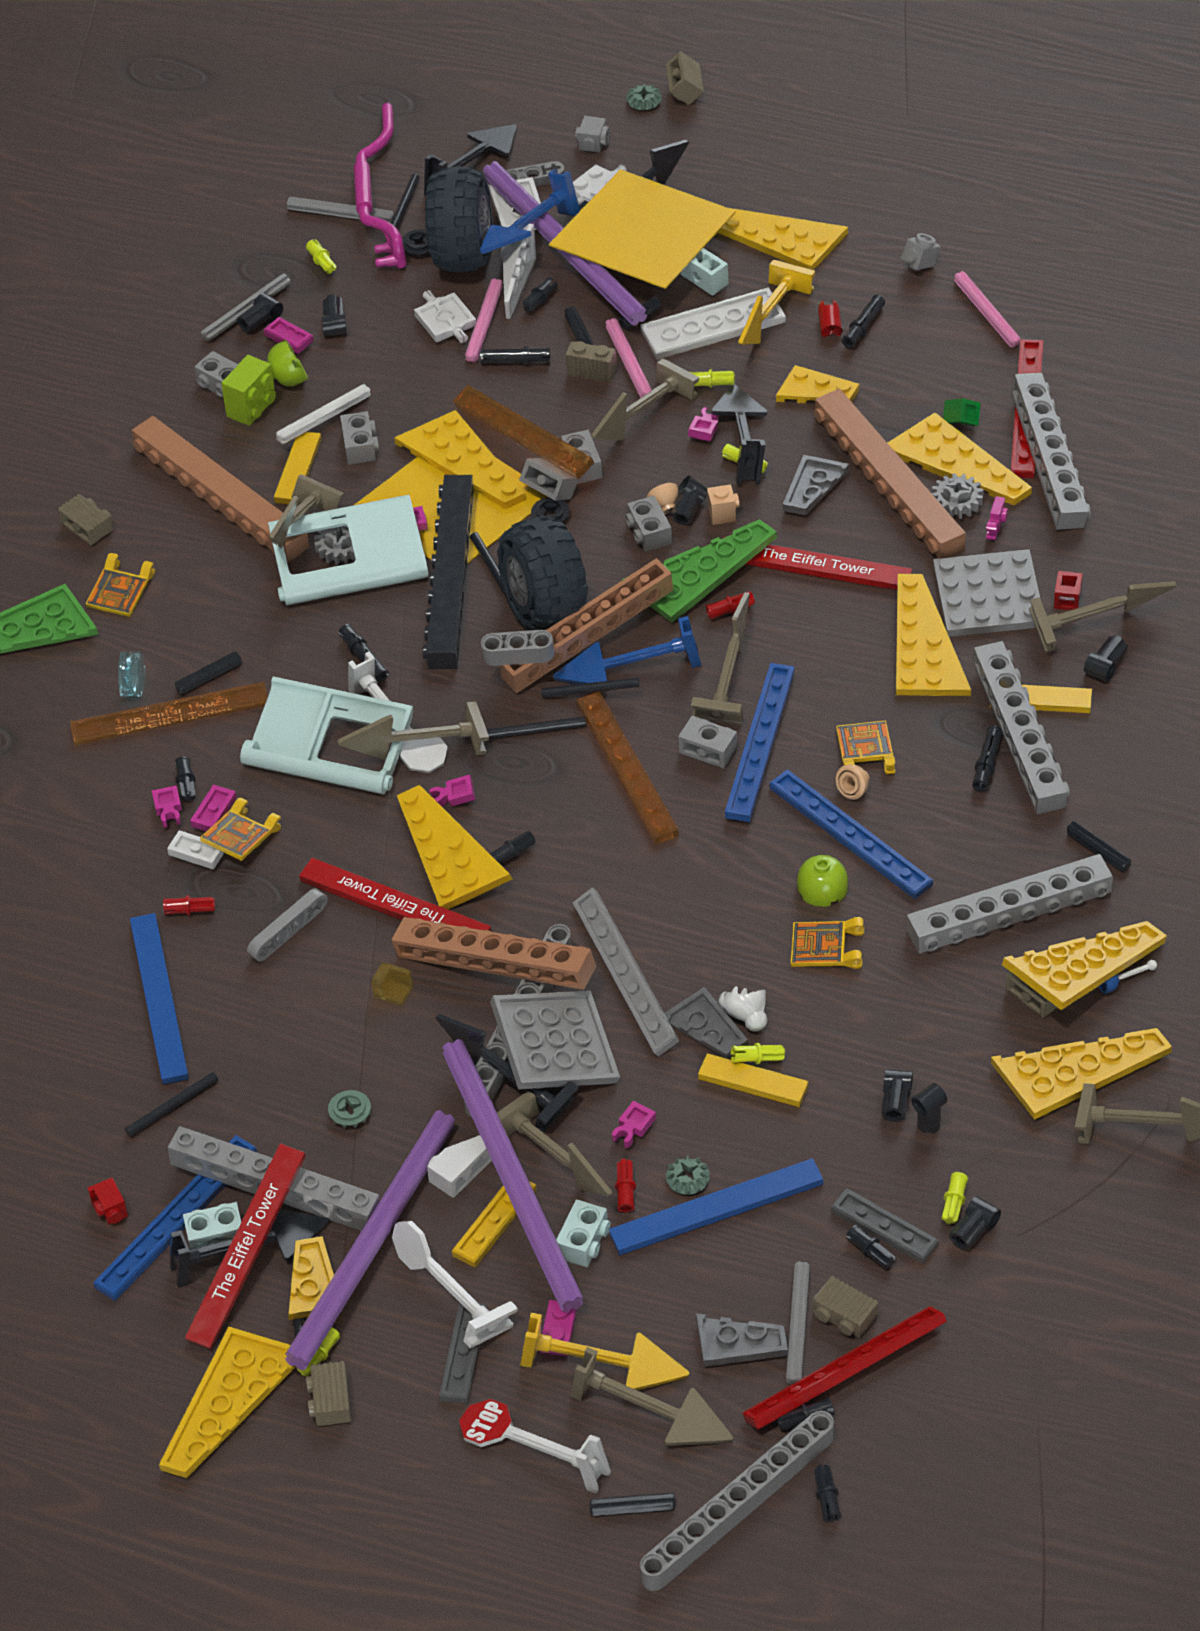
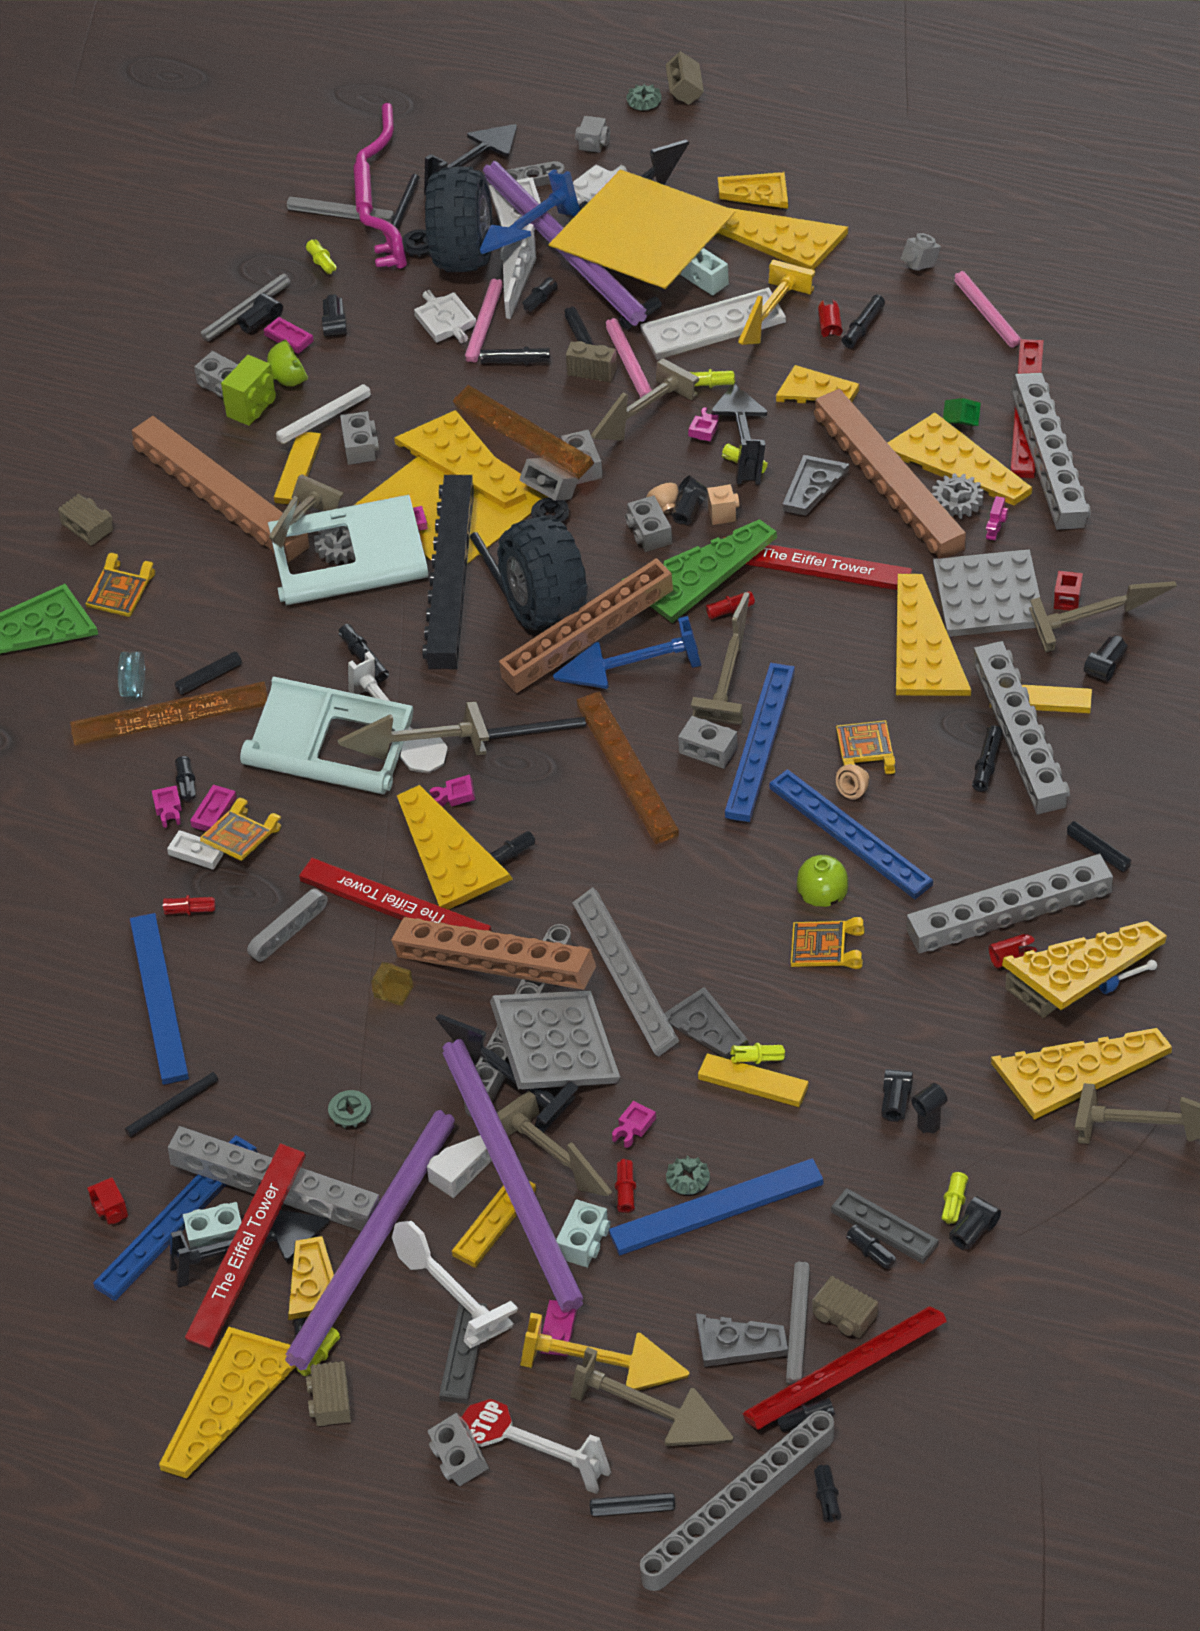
light grey beam [481,630,555,666] -> none
black bar [541,677,640,698] -> none
white piece [718,986,767,1032] -> none
none -> light grey brick [428,1413,489,1486]
none -> yellow wing [718,172,788,209]
none -> red piece [988,934,1037,968]

